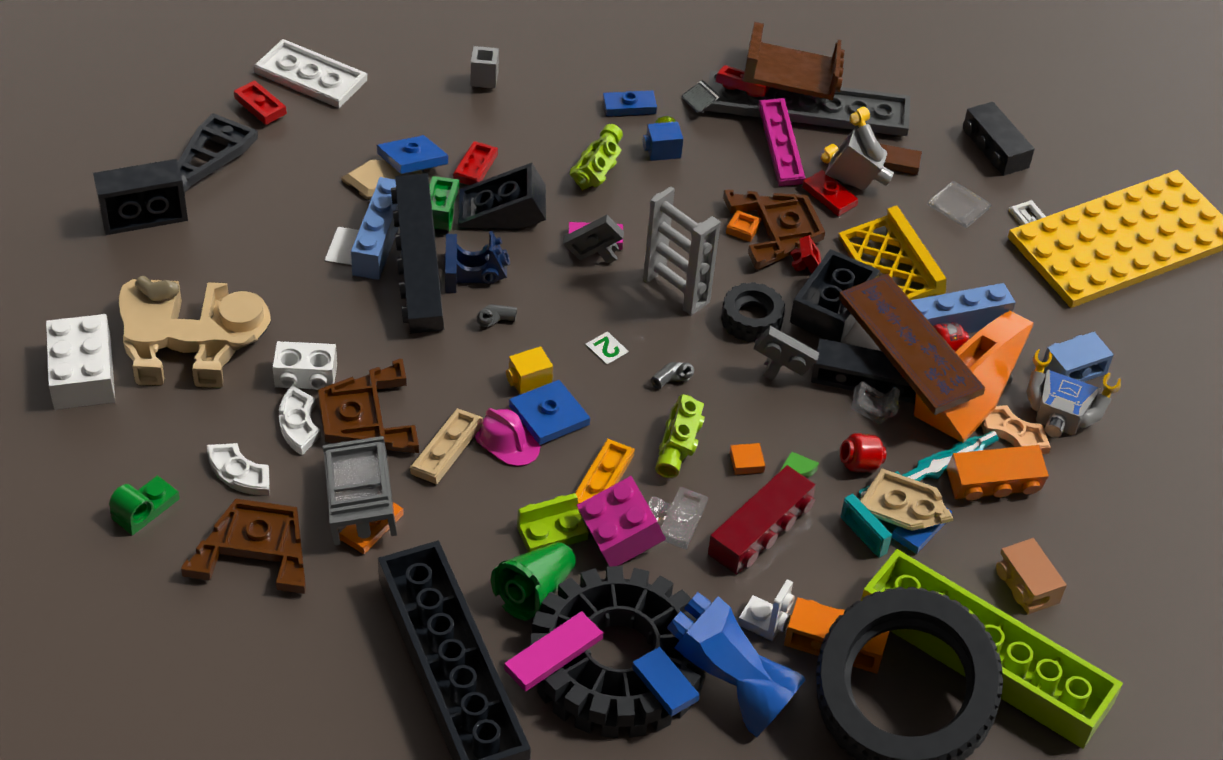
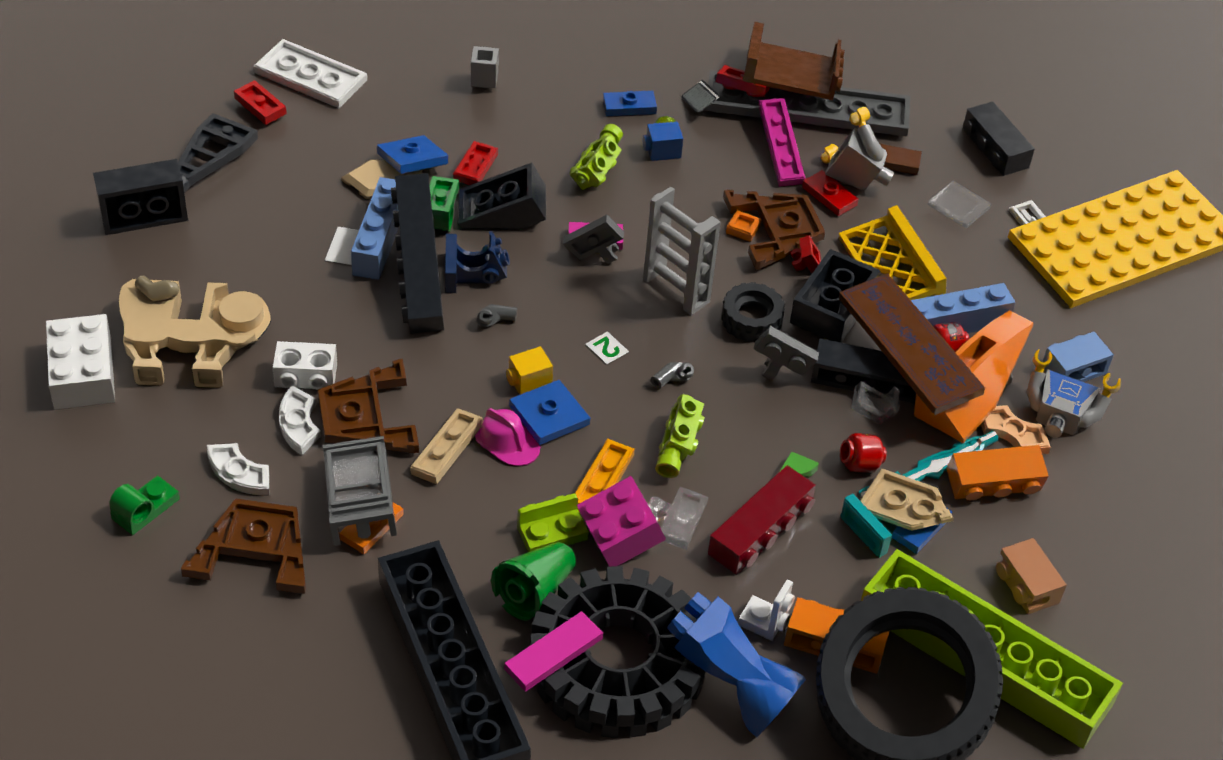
blue tile [632,647,700,717] -> none
orange tile [730,443,765,475] -> none

